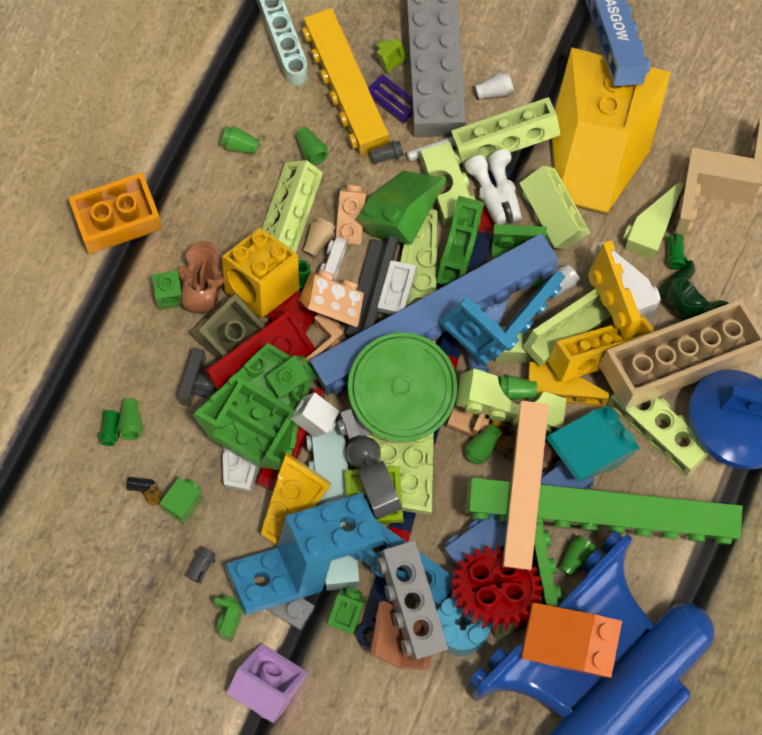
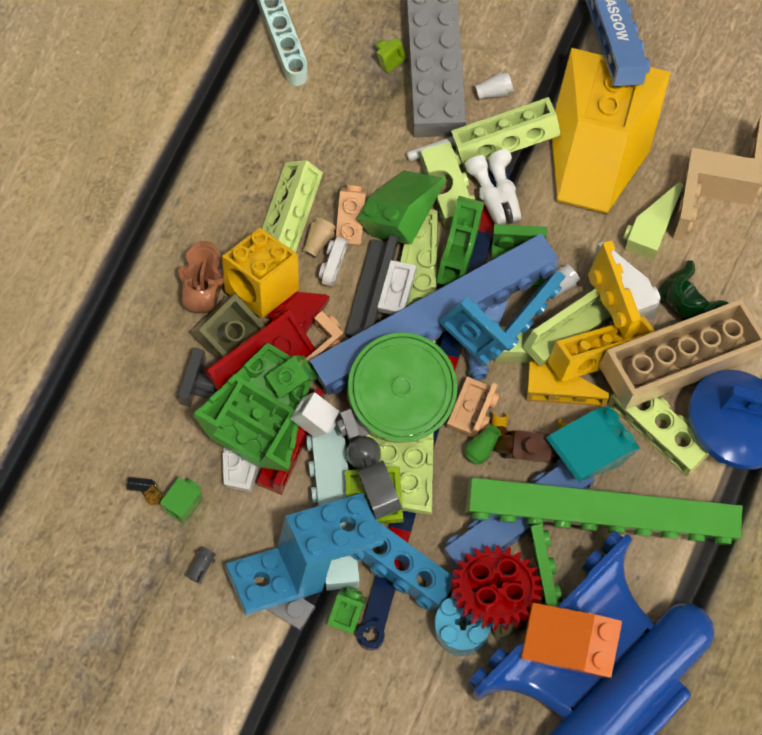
light orange brick [68,172,162,255] -> none
green pin [97,410,120,446] -> none
bright green cone [117,398,144,440] -> none
bright green brick [152,270,183,310] -> none
bright green bracket [213,596,243,642] -> none
bright green cone [220,125,260,154] -> none
lavender slope [226,643,309,723] -> none
yellow wing [261,452,331,545] -> none
bright green cone [296,127,328,165] -> none
green pin [298,260,311,289] -> none
light nougat slope [299,269,364,327] -> none
yellow brick [301,8,389,156] -> none
dark purple tile [368,74,413,124] -> none
dark grey pin [370,140,404,165] -> none
nougat bracket [371,601,431,670] -> none
light grey brick [376,541,449,661] -> none
yellowish green arch [456,369,567,434] -> none
bright green cone [498,374,537,400] -> none
light nougat tile [502,401,549,571] -> none
yellowish green brick [520,166,591,250] -> none
bright green cone [559,535,597,577] -> none
green pin [666,234,688,270] -> none

